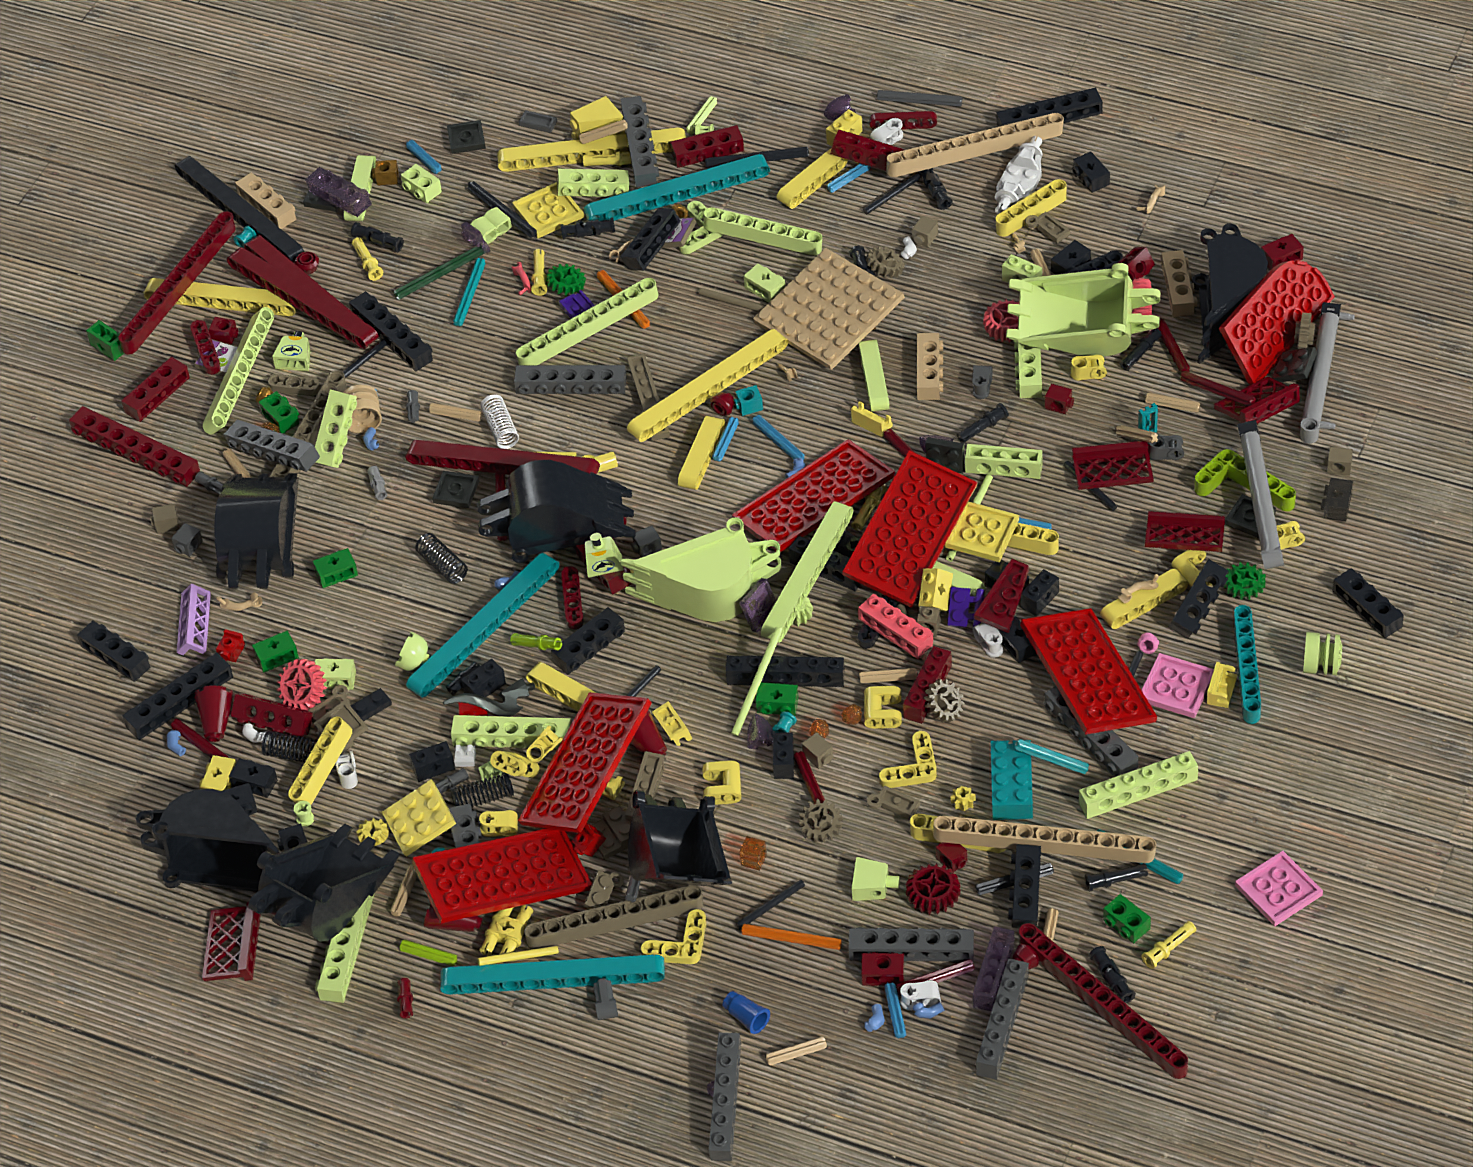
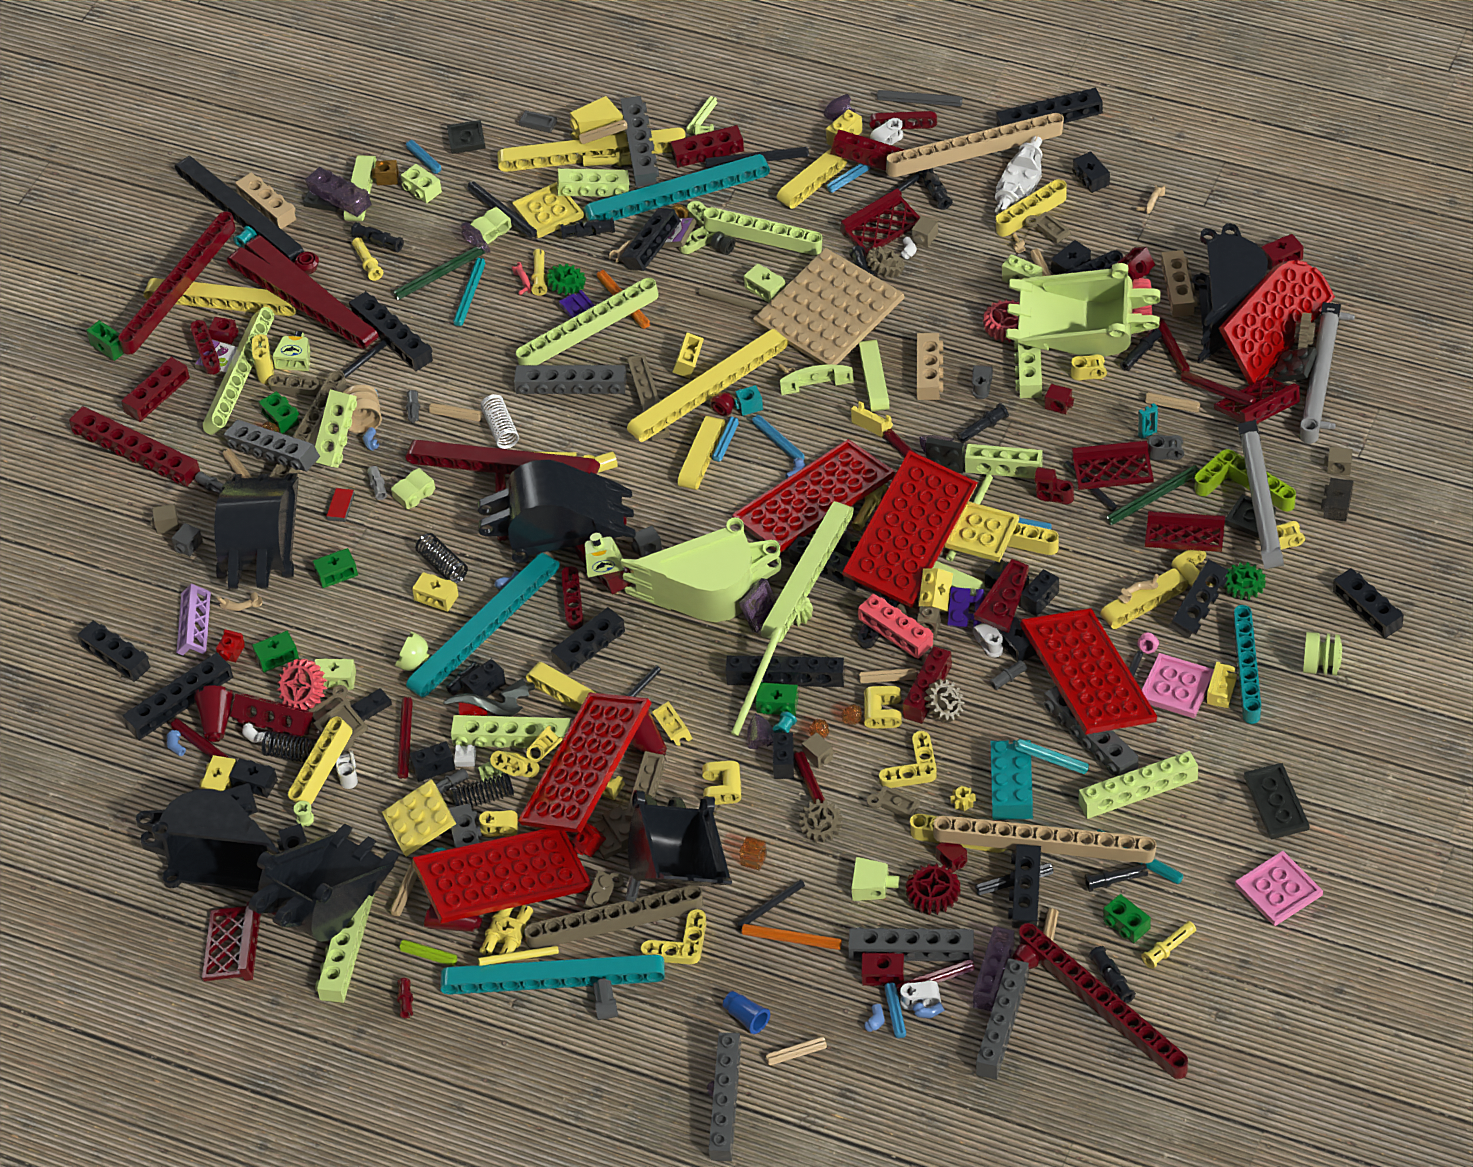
pearl gold piece [255,387,273,405] -> none
light yellow gear [357,817,389,846] -> none
pearl dark grey plate [432,471,479,509] -> none
lime pin [510,633,562,650] -> none
tan axle [1116,425,1158,443] -> none
none -> light yellow connector [252,334,274,384]
none -> red tile [327,488,355,522]
none -> yellowish green brick [391,468,436,509]
none -> dark red axle [397,697,413,779]
none -> light yellow brick [412,572,459,612]
none -> light yellow brick [673,333,704,379]
none -> pearl dark grey wheel [711,231,736,255]
none -> yellowish green slope [780,364,854,395]
none -> dark red fence [840,188,921,256]
none -> dark grey axle [990,661,1027,690]
none -> dark red piece [1035,467,1074,504]
none -> dark green axle [1106,465,1200,525]
none -> pearl dark grey plate [1244,763,1310,840]

